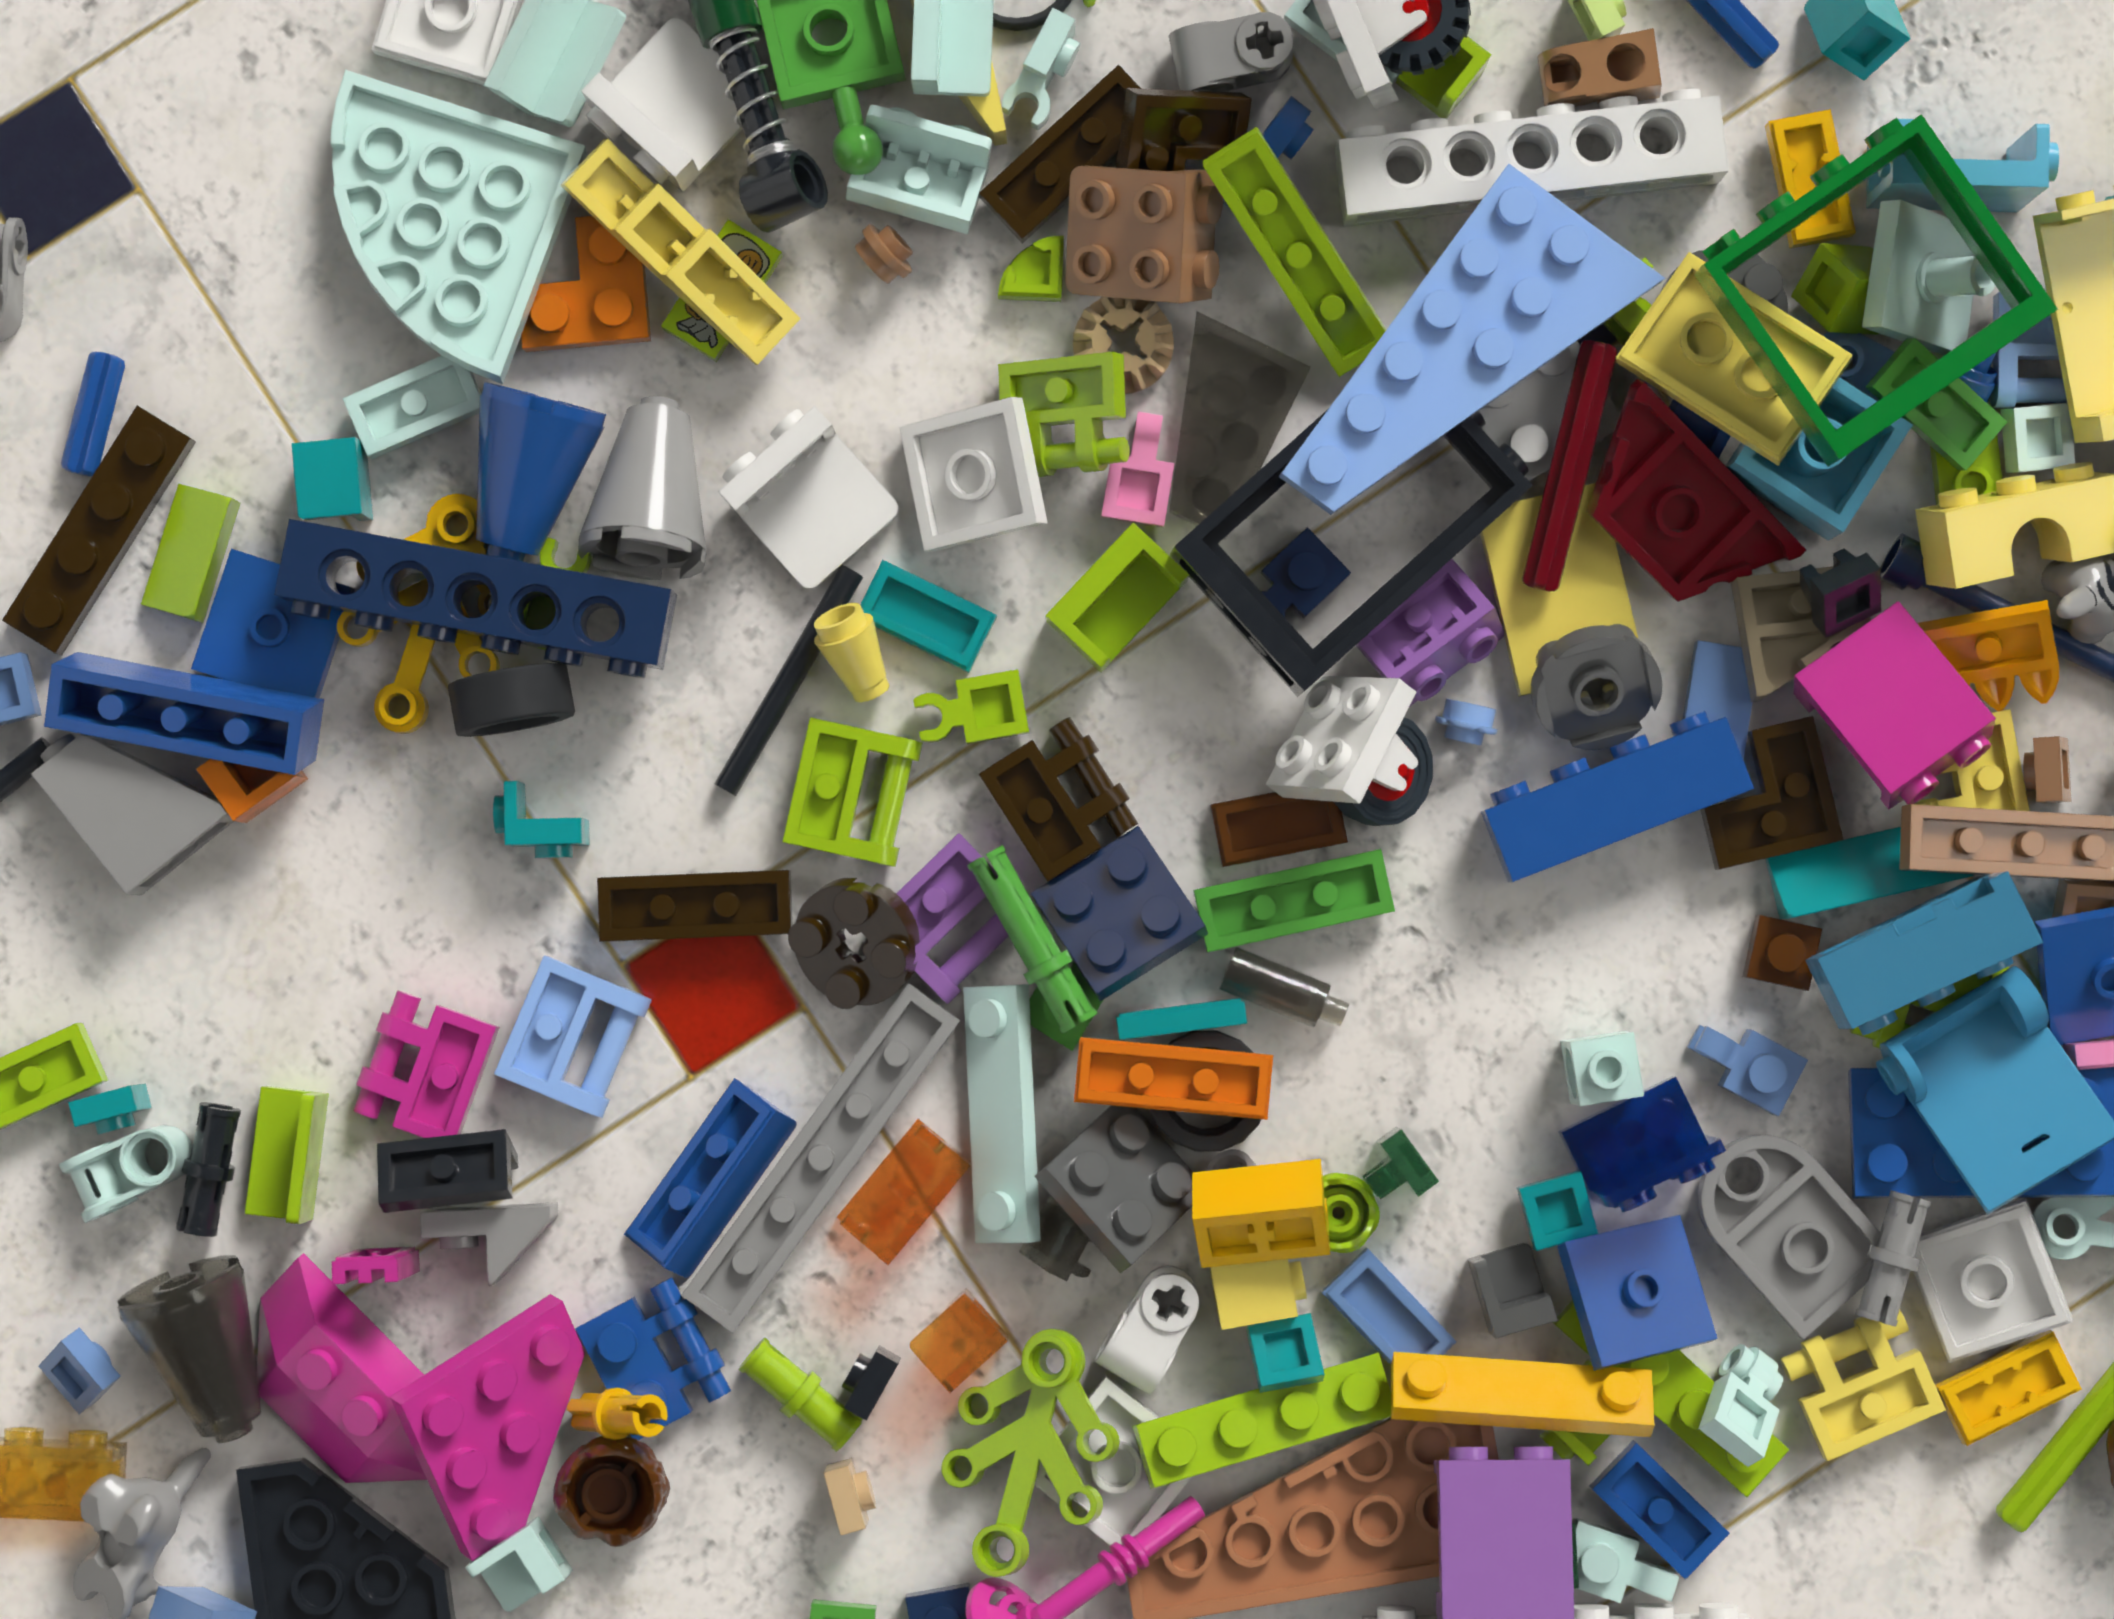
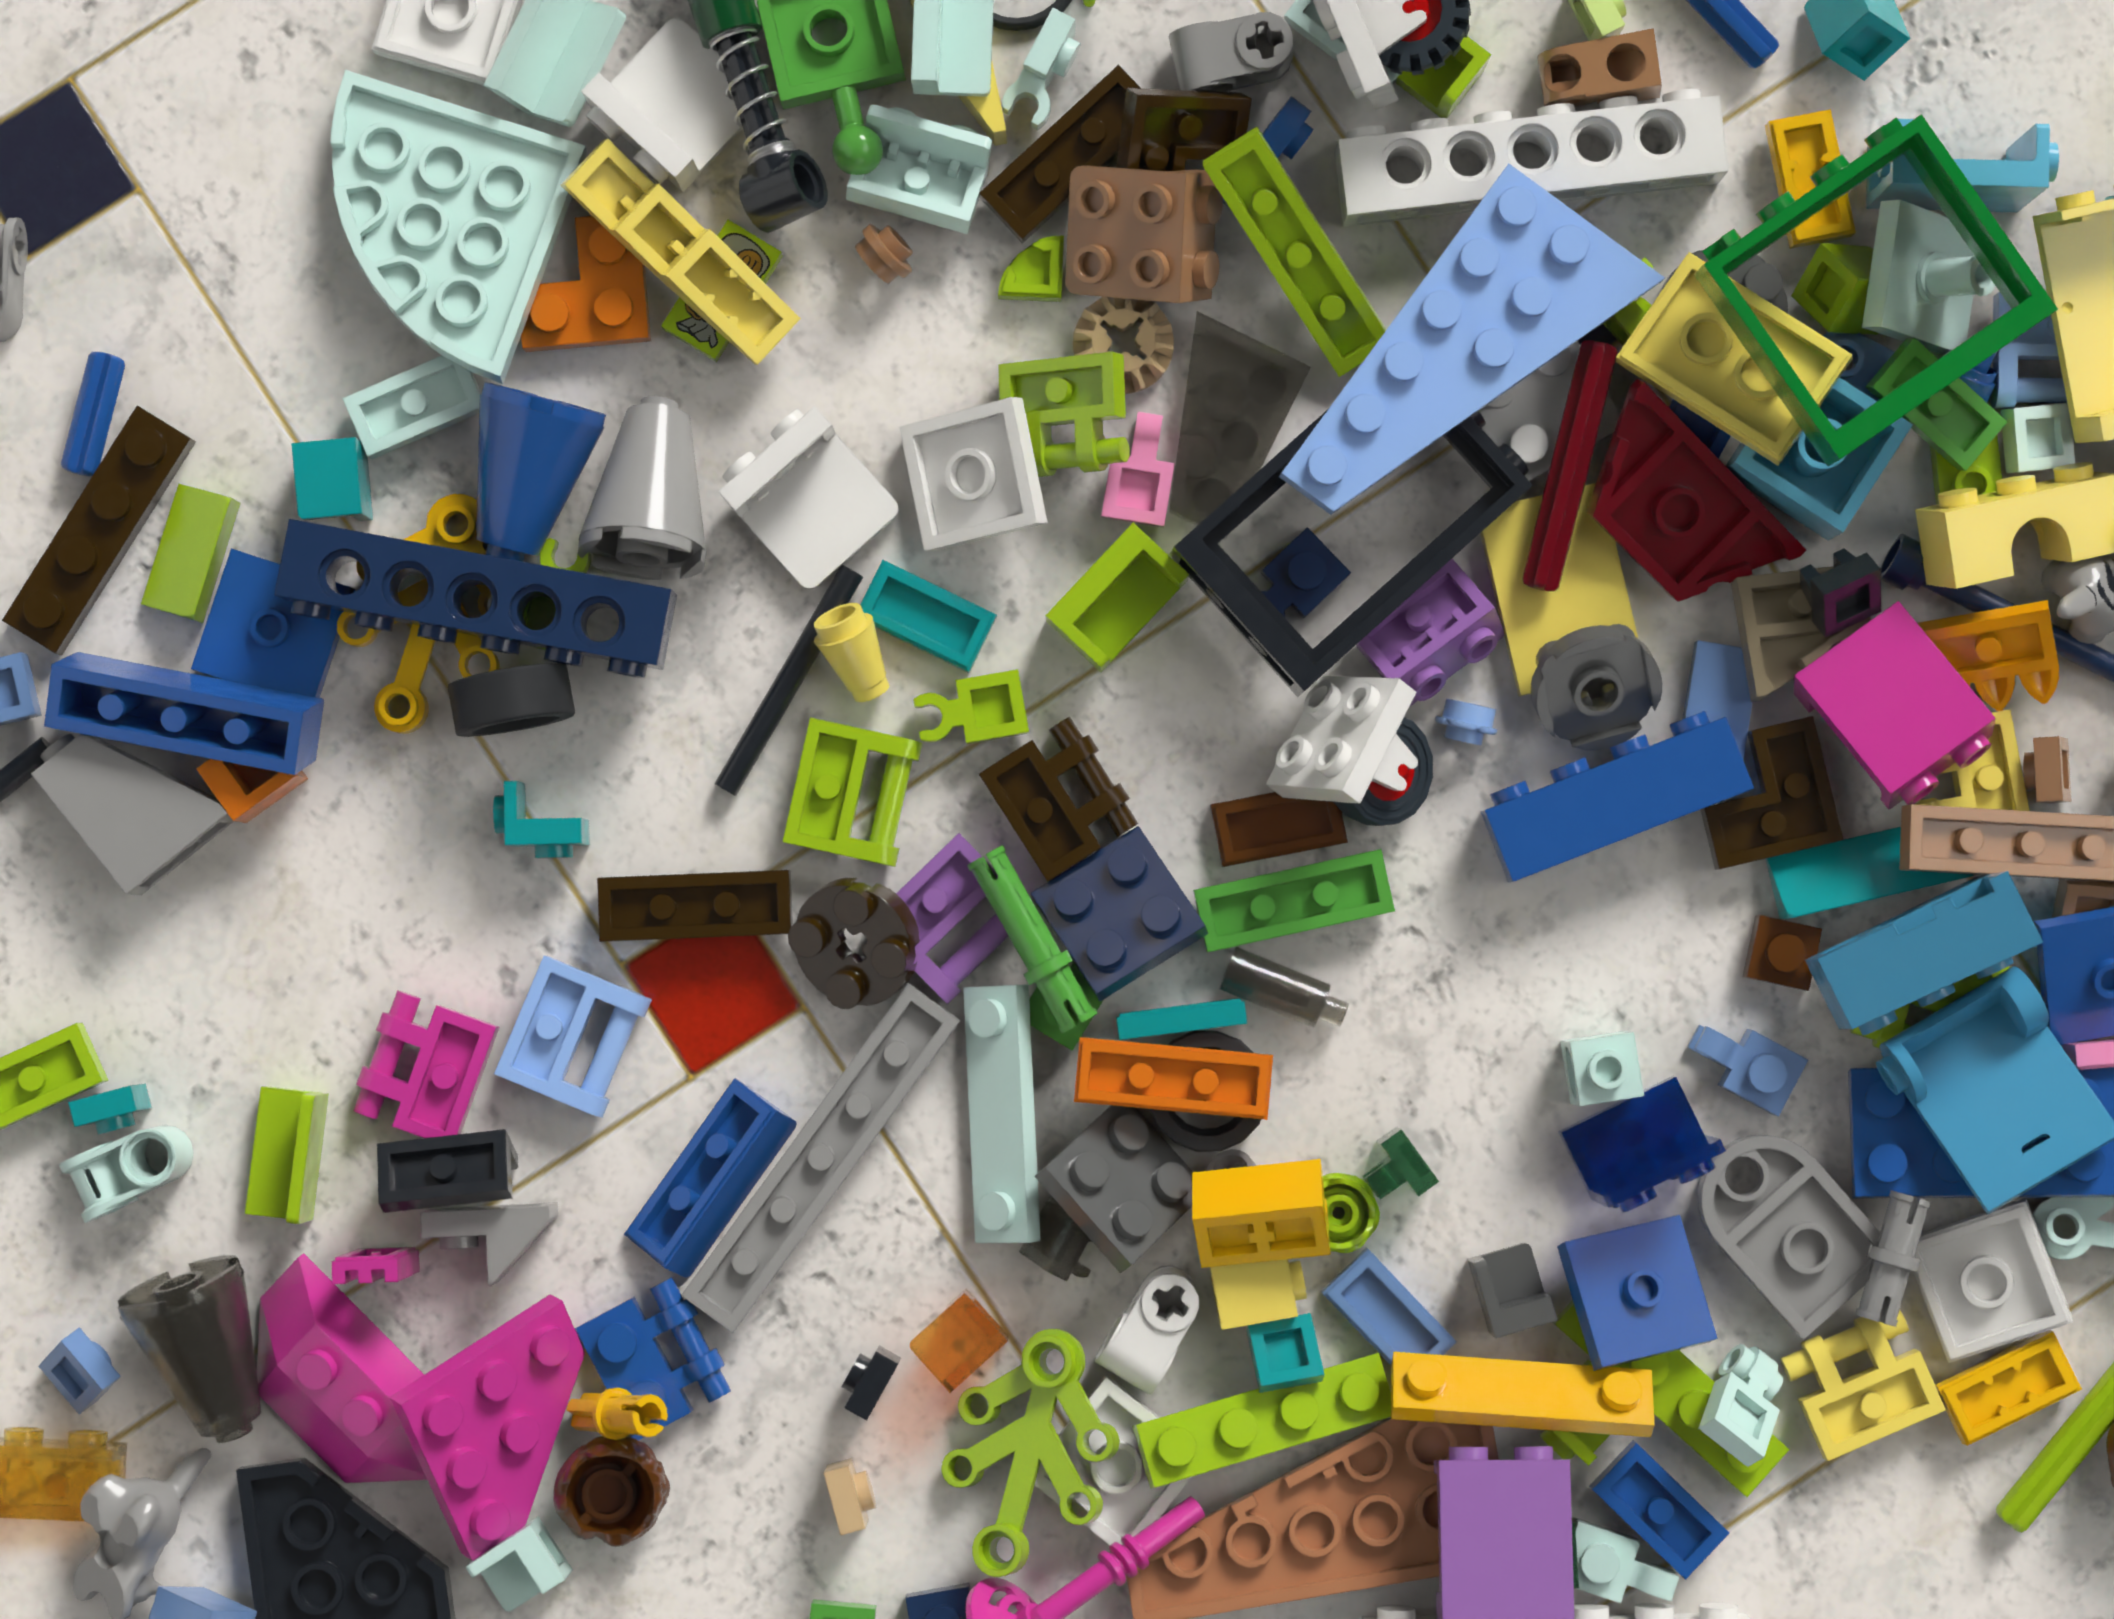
black pin [175,1102,241,1237] -> none
lime pin [738,1337,863,1452] -> none
clear orange hinge [837,1118,972,1265] -> none
teal plate [1516,1170,1598,1251] -> none

